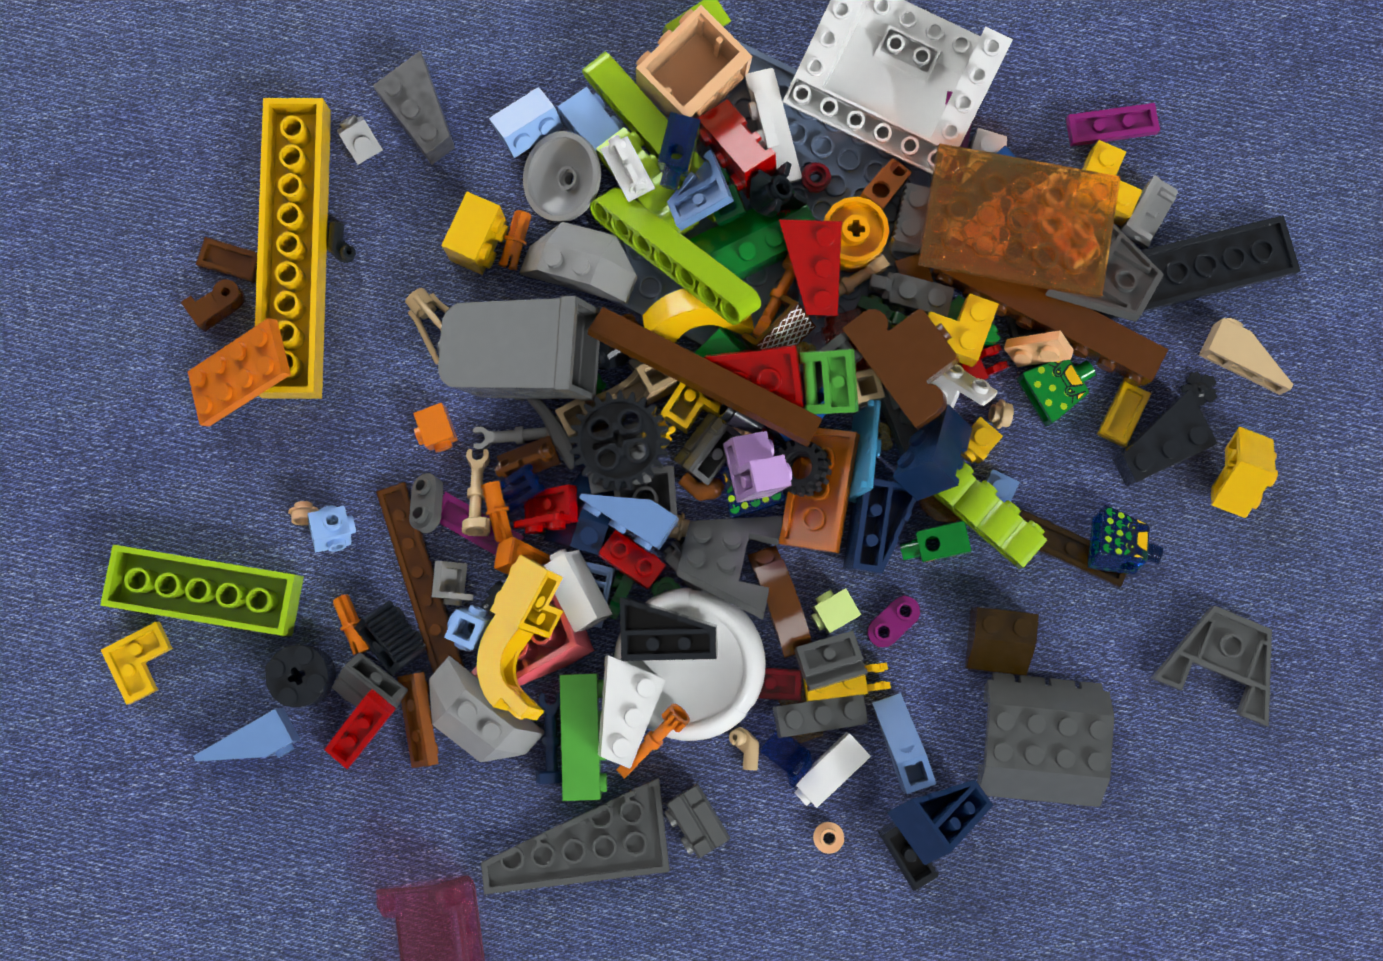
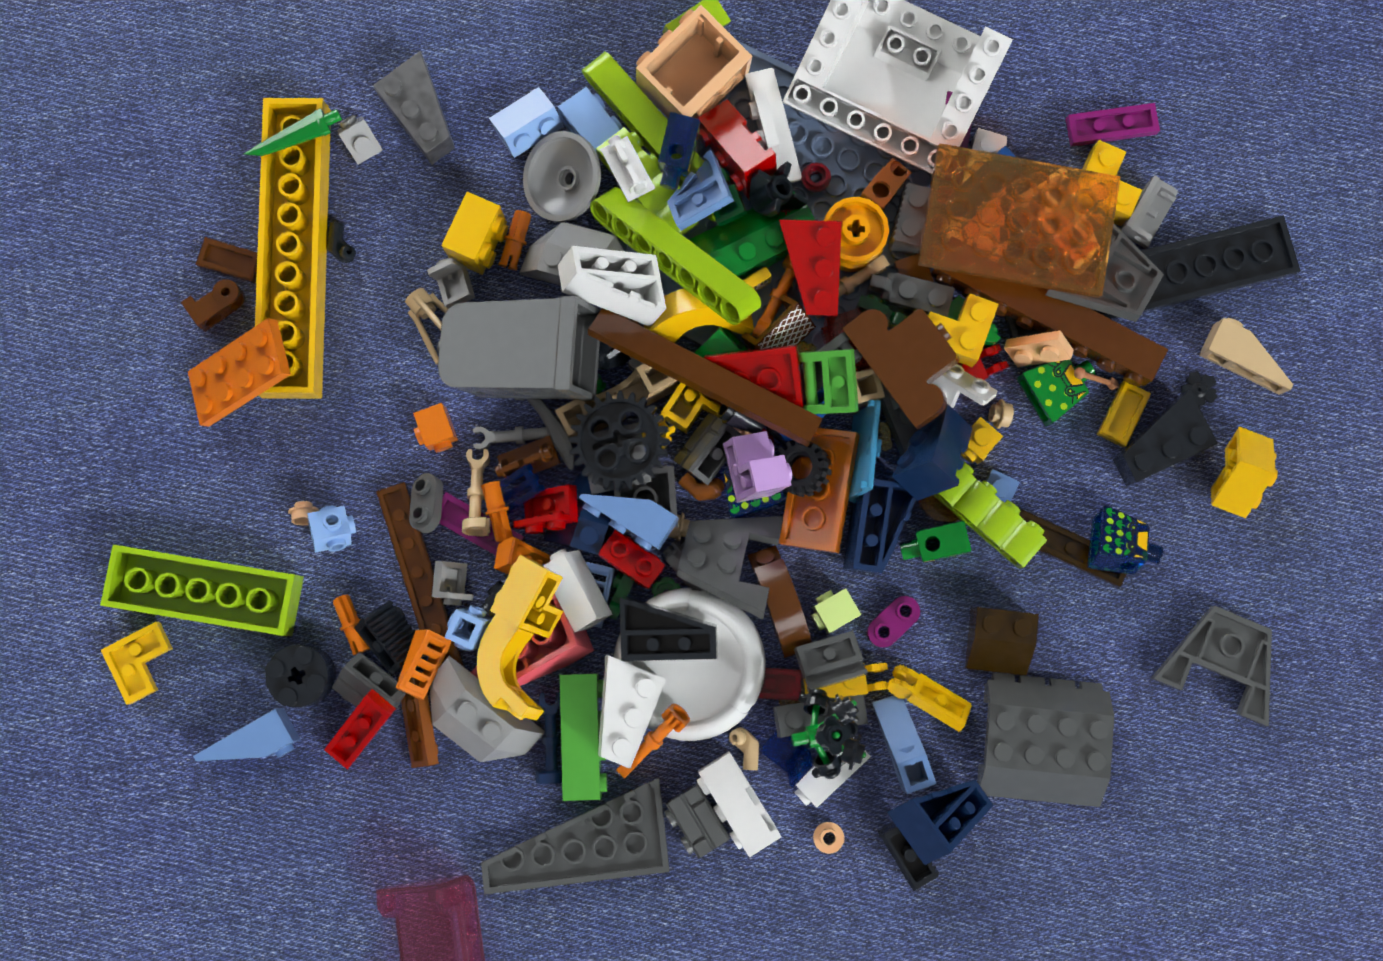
none -> green bar [244,108,343,156]
none -> orange slope [396,629,451,700]
none -> light grey bracket [427,258,475,309]
none -> white wedge [558,246,666,326]
none -> white wedge [696,751,782,858]
none -> yellow tile [743,267,772,292]
none -> black plant [791,689,866,779]
none -> yellow hinge [887,665,972,732]
none -> nougat hinge [1074,367,1119,390]

